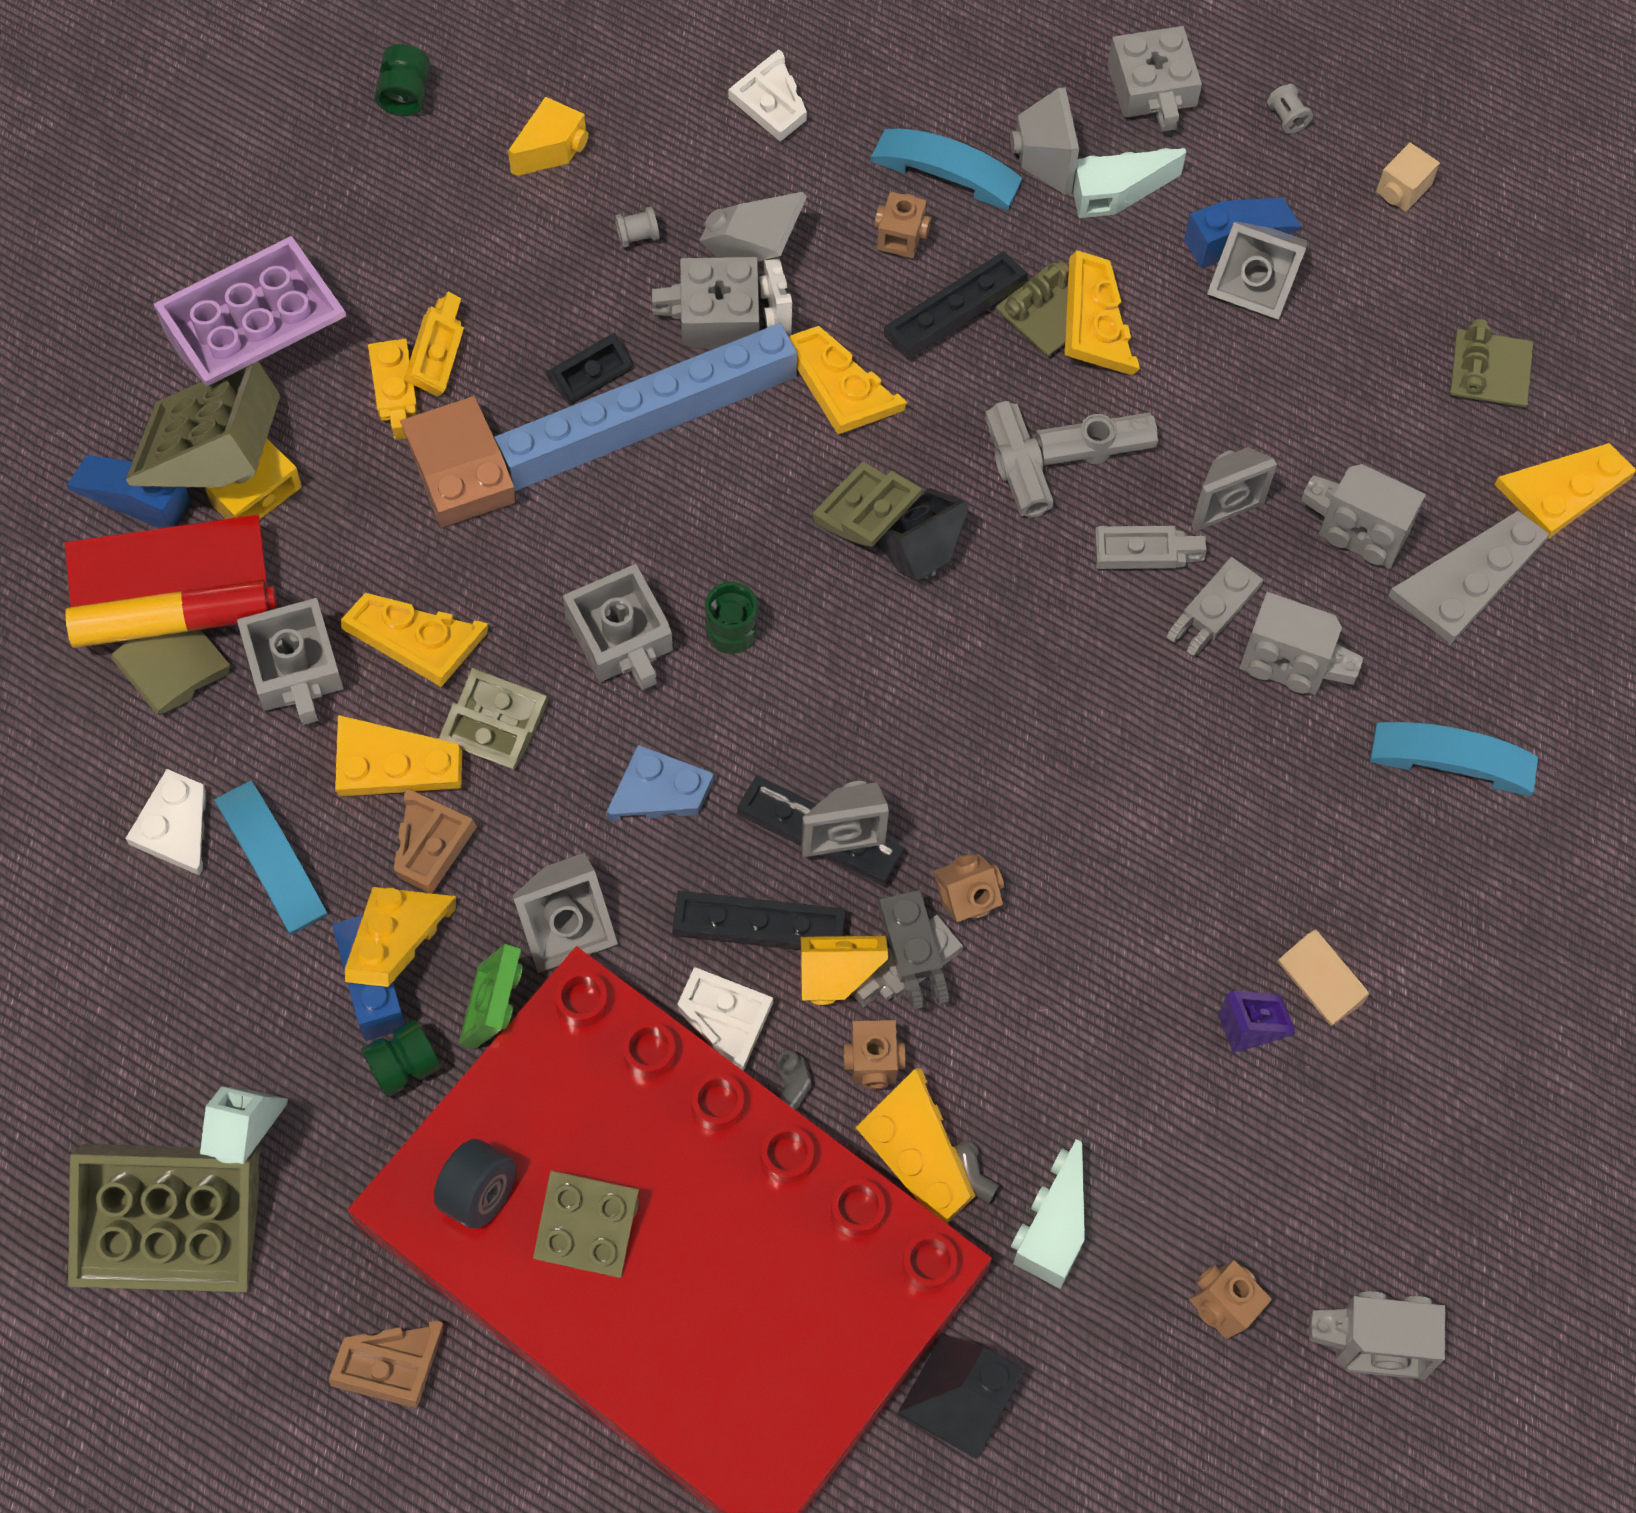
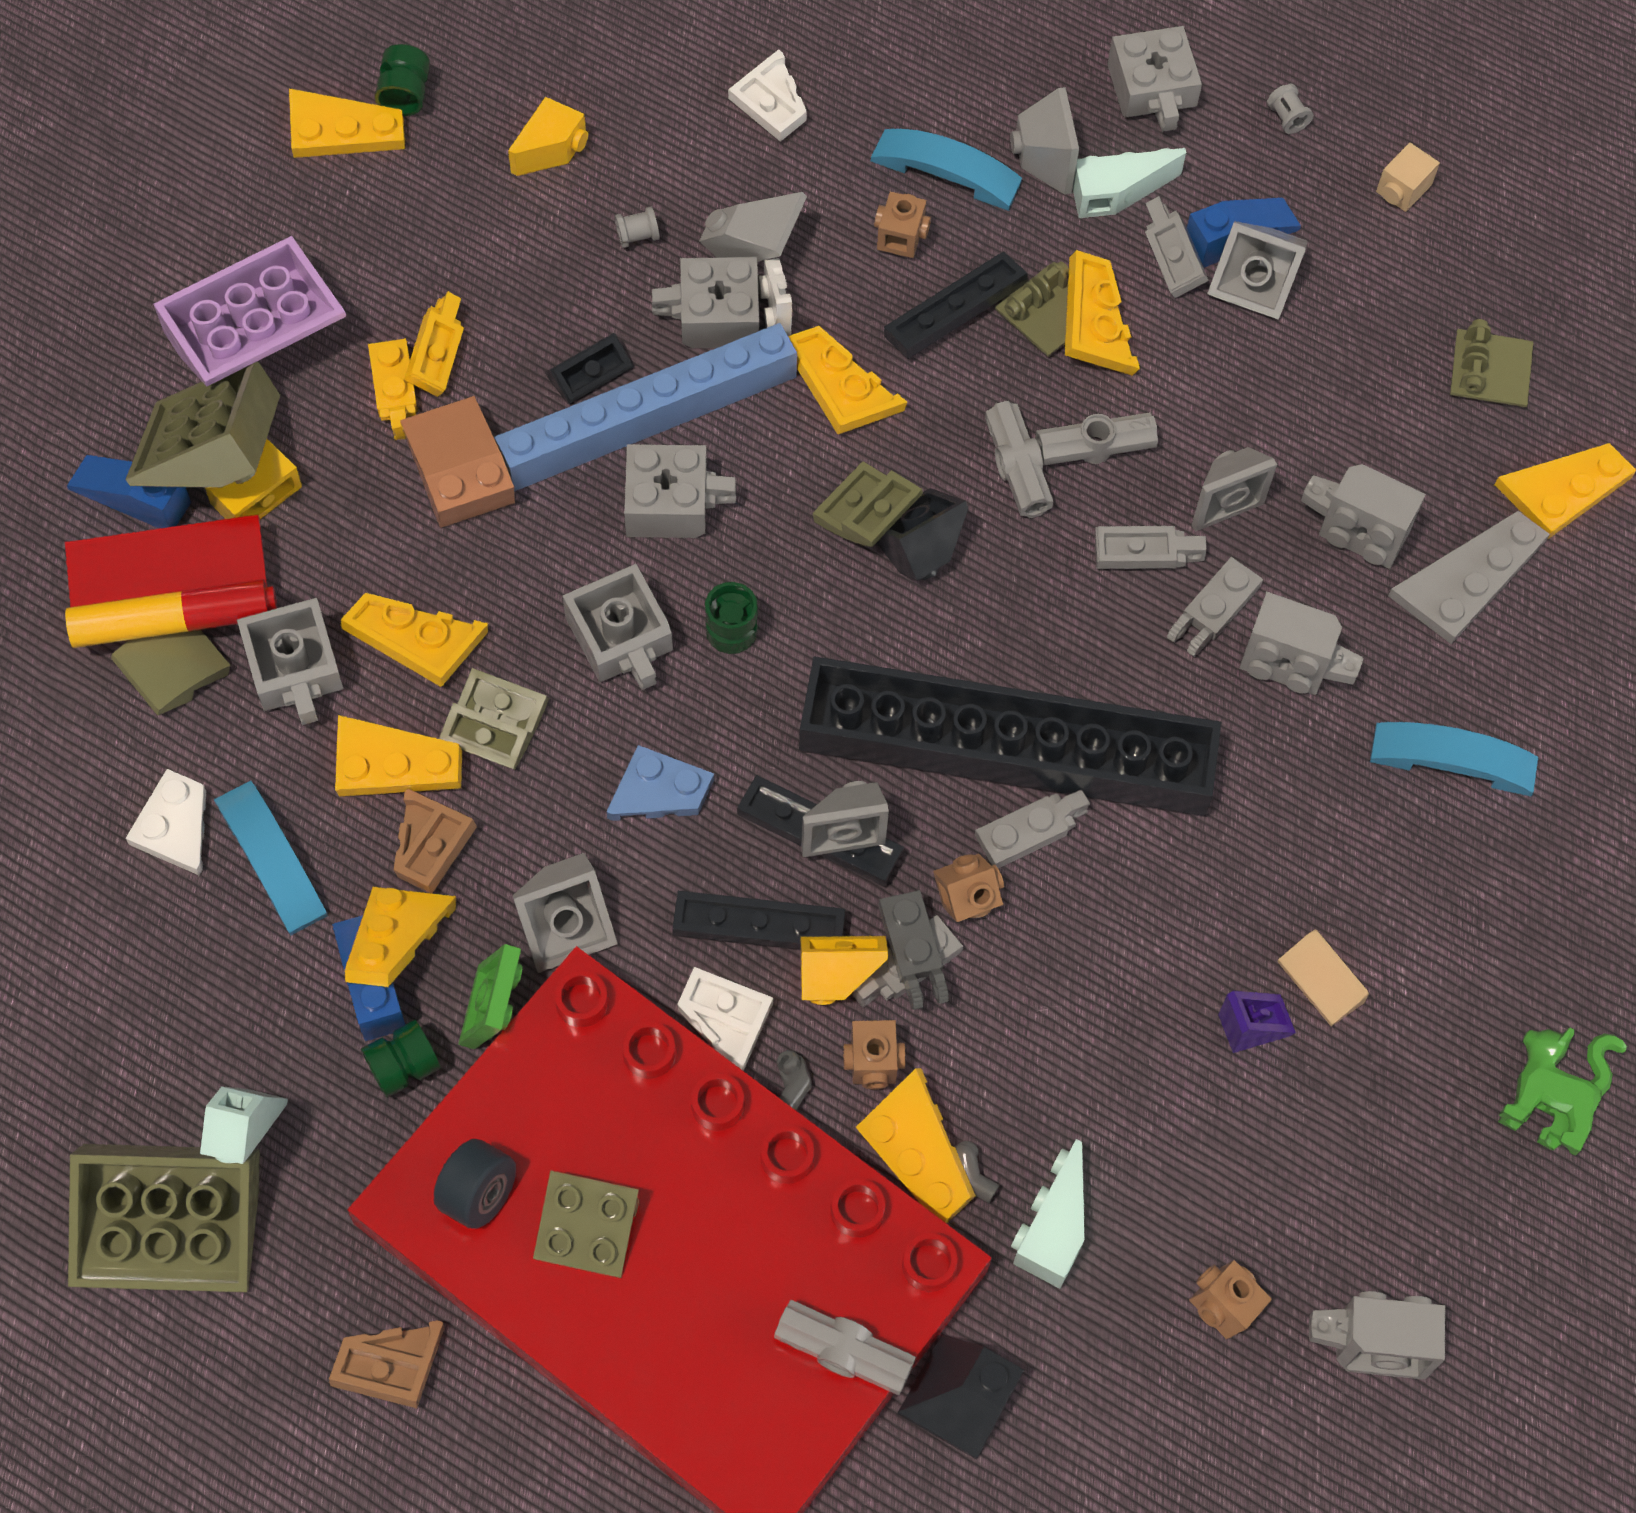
none -> yellow wing [289,88,406,158]
none -> light grey hinge [624,444,736,538]
none -> light grey piece [774,1300,916,1396]
none -> black brick [799,656,1222,816]
none -> light grey hinge [975,790,1090,868]
none -> light grey hinge [1145,196,1209,298]
none -> bright green animal [1498,1028,1627,1156]

